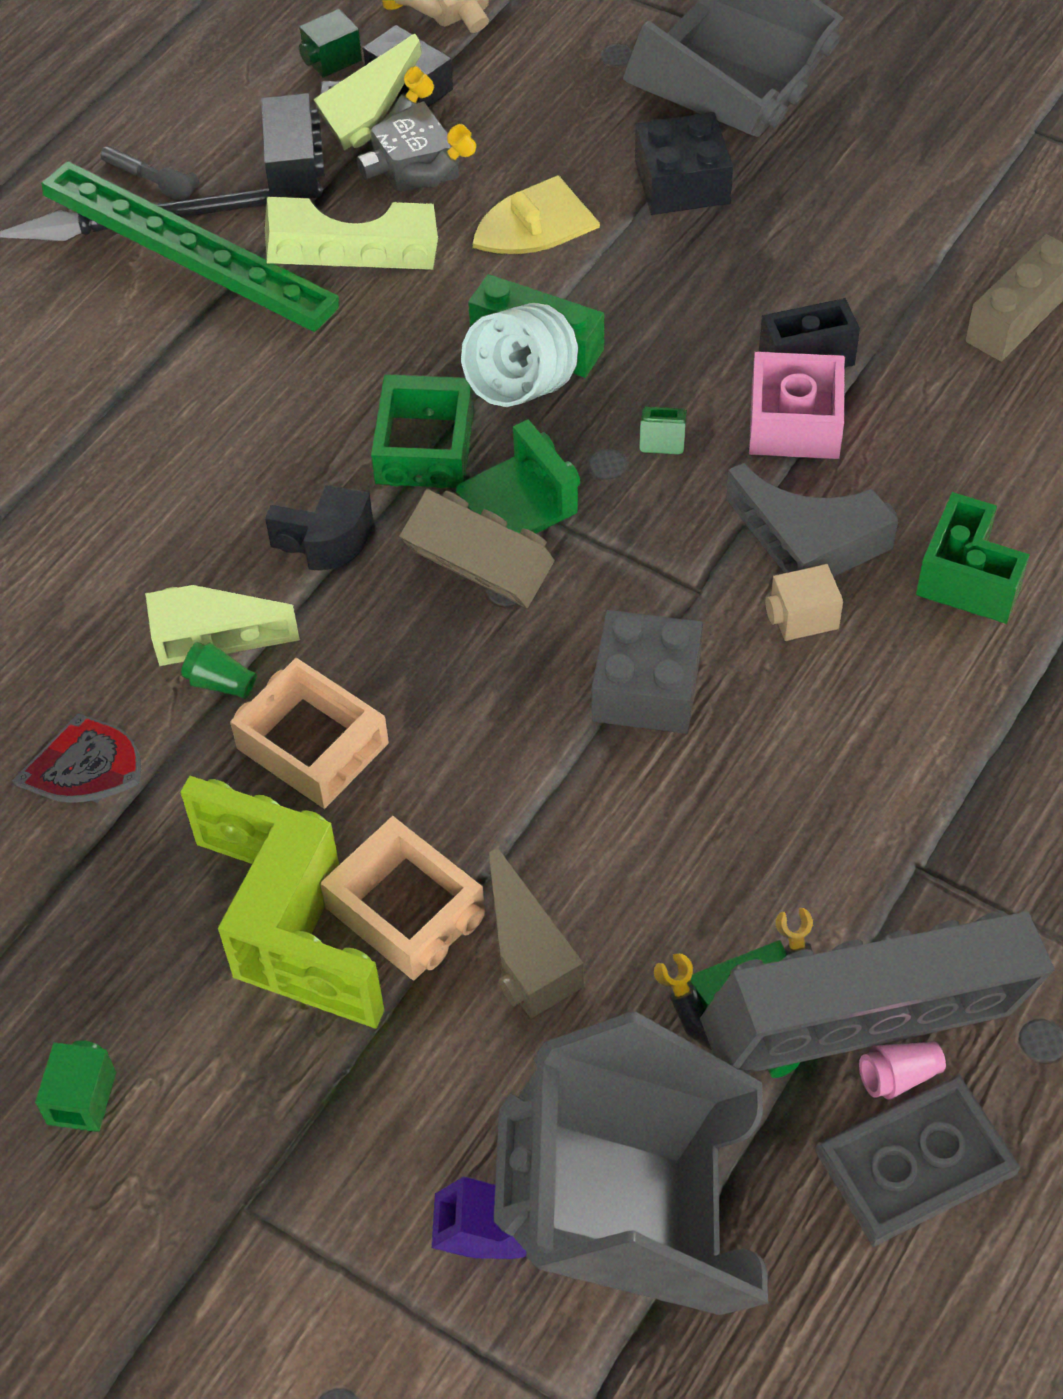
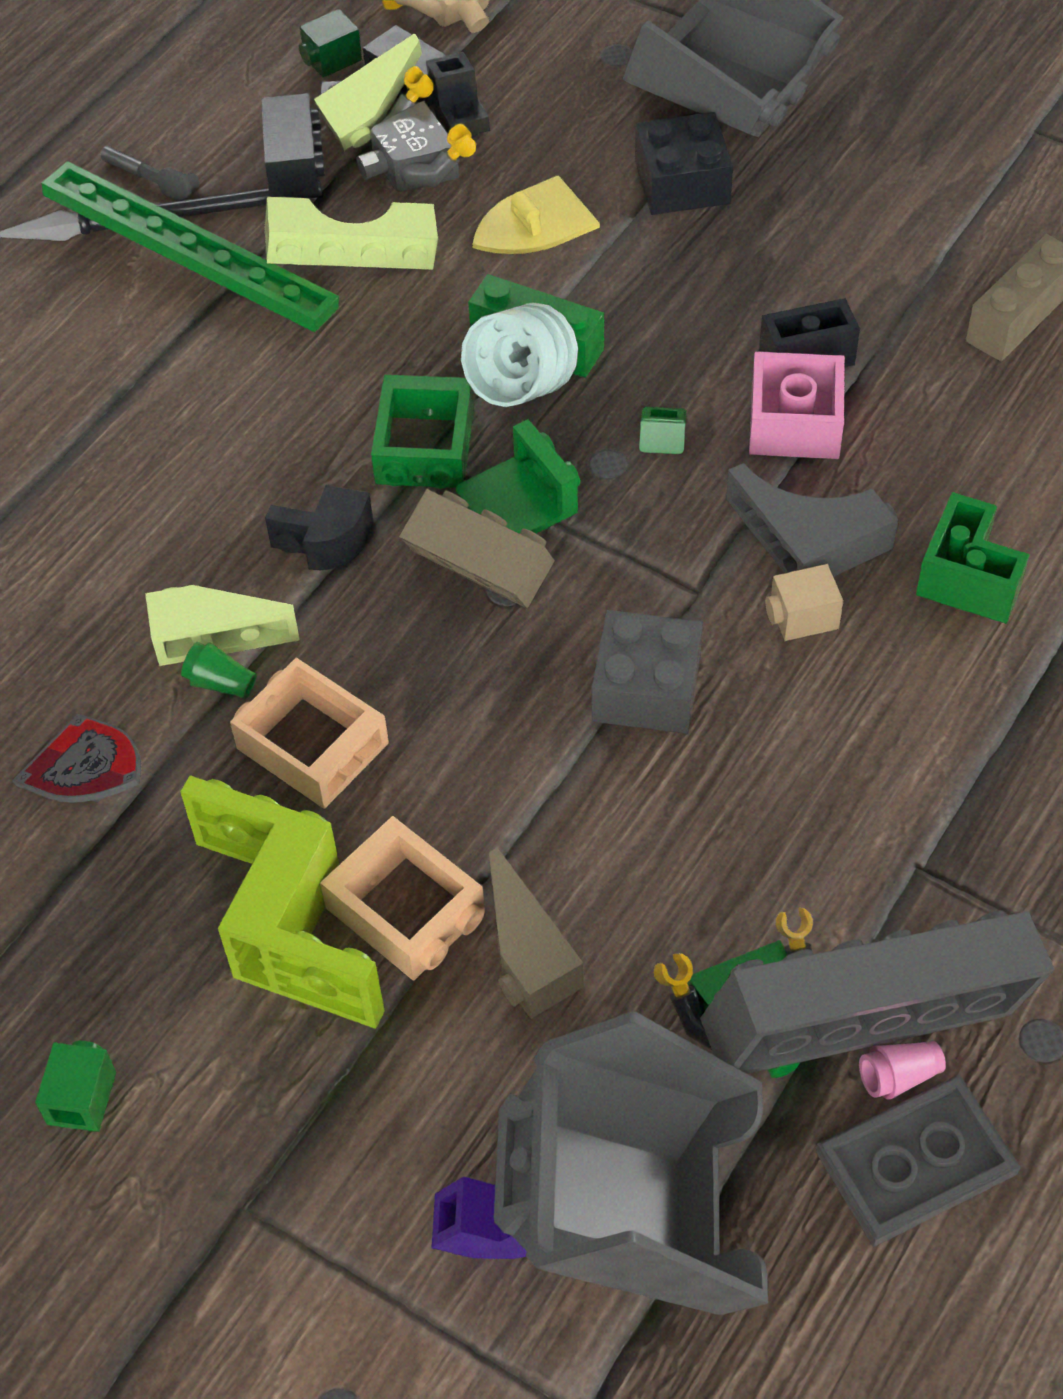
none -> black brick [426,52,490,138]

